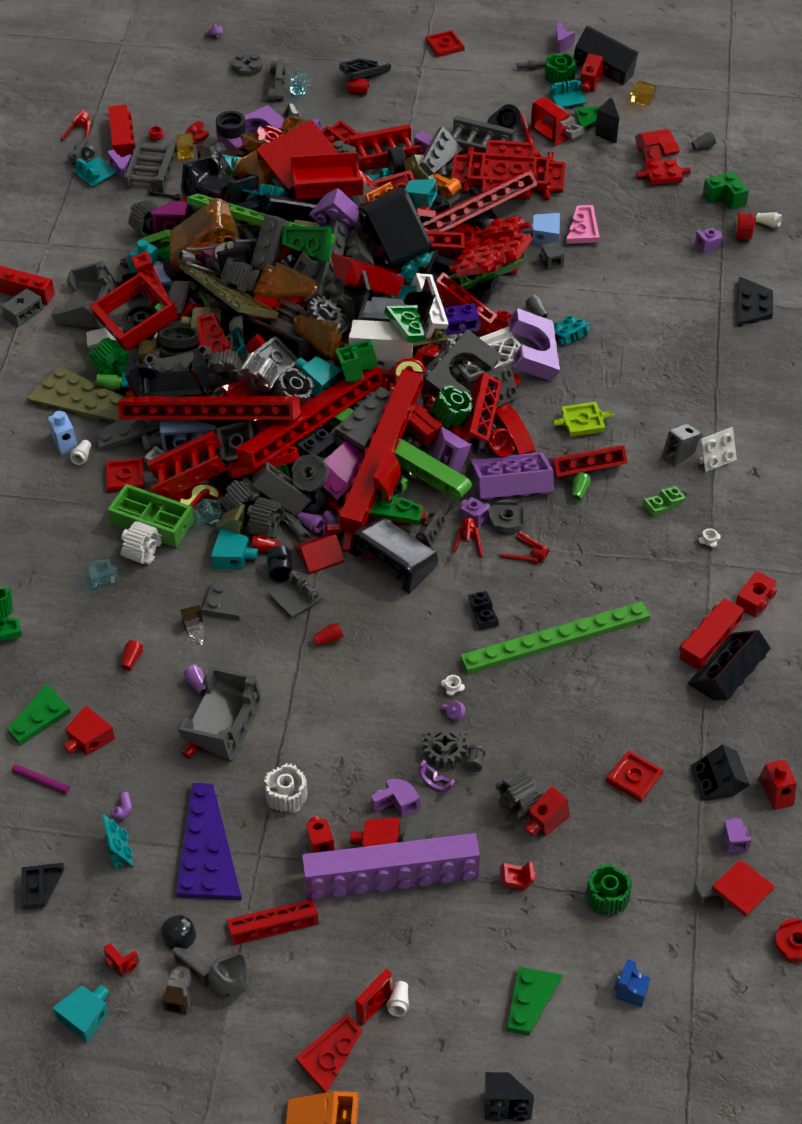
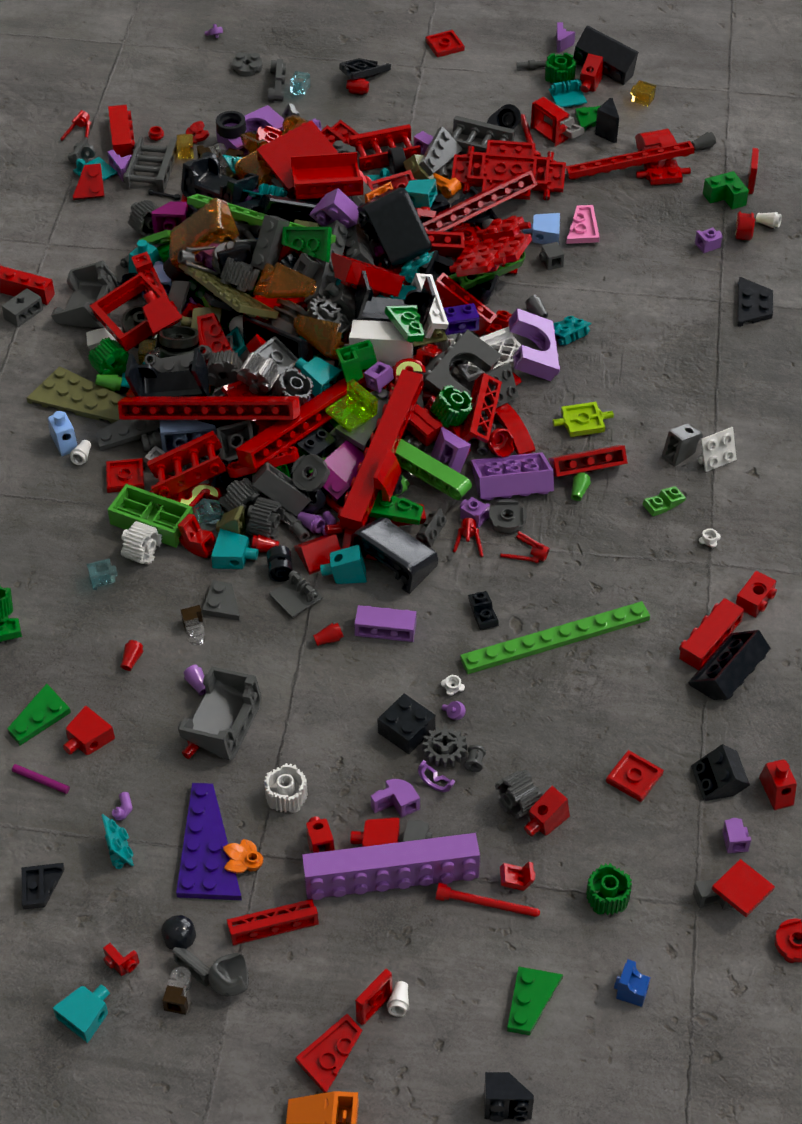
none -> red wing [73,163,105,200]
none -> red torso [142,291,183,337]
none -> red brick [177,514,216,558]
none -> orange plate [223,839,263,873]
none -> teal torso [320,545,367,584]
none -> clear neon green bracket [326,379,378,432]
none -> medium lavender brick [355,605,417,642]
none -> medium lavender brick [364,361,394,393]
none -> black brick [377,693,436,754]
none -> red piece [435,882,540,917]
none -> red plate [566,141,695,179]
none -> red tile [747,148,759,194]

